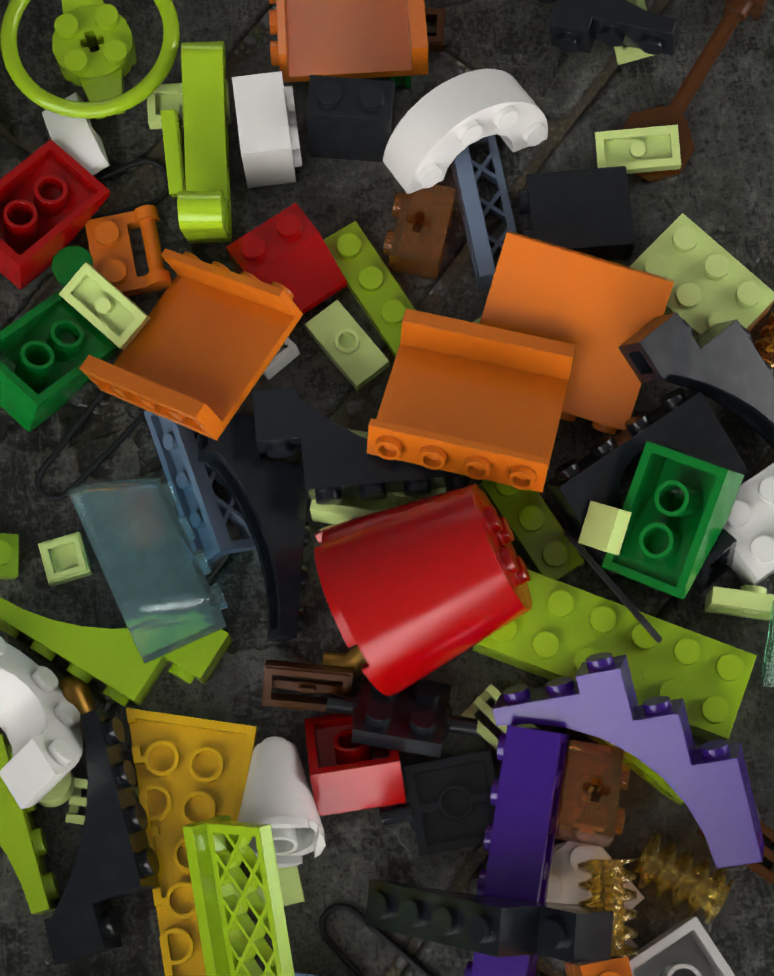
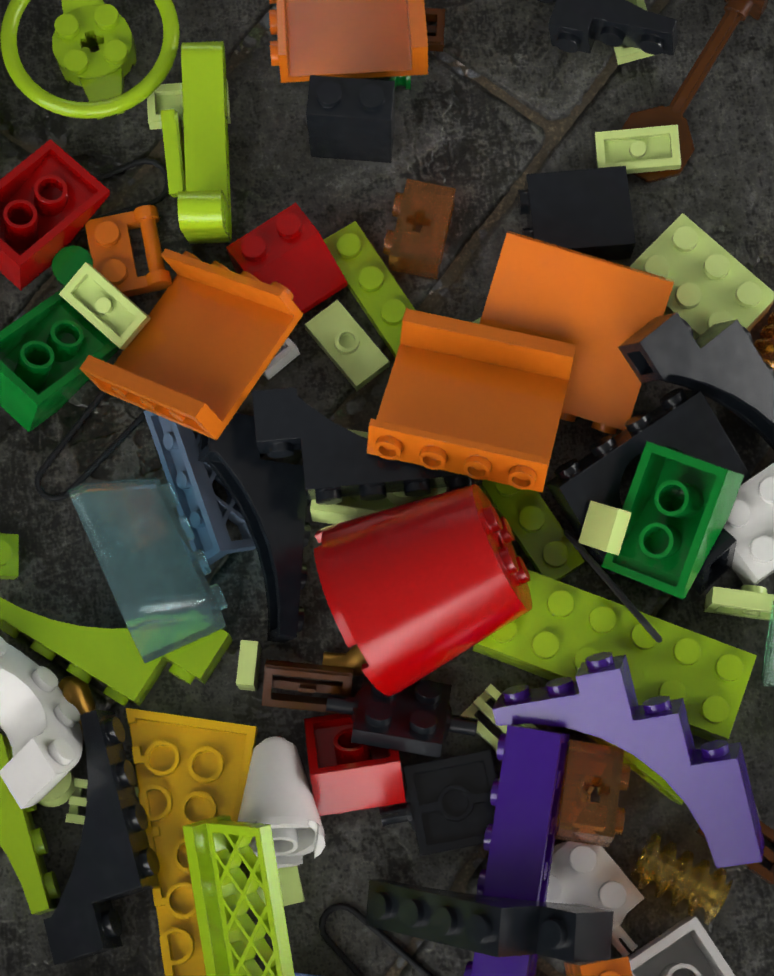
yellowish green tile [38,532,93,587] -> none
white slope [42,92,110,176] -> none
white brick [232,71,302,188] -> none
white brick [383,69,548,194] -> none
sand blue fence [450,135,517,291] -> none
clear yellow piece [577,859,638,956] -> none
none -> yellowish green tile [236,640,262,691]

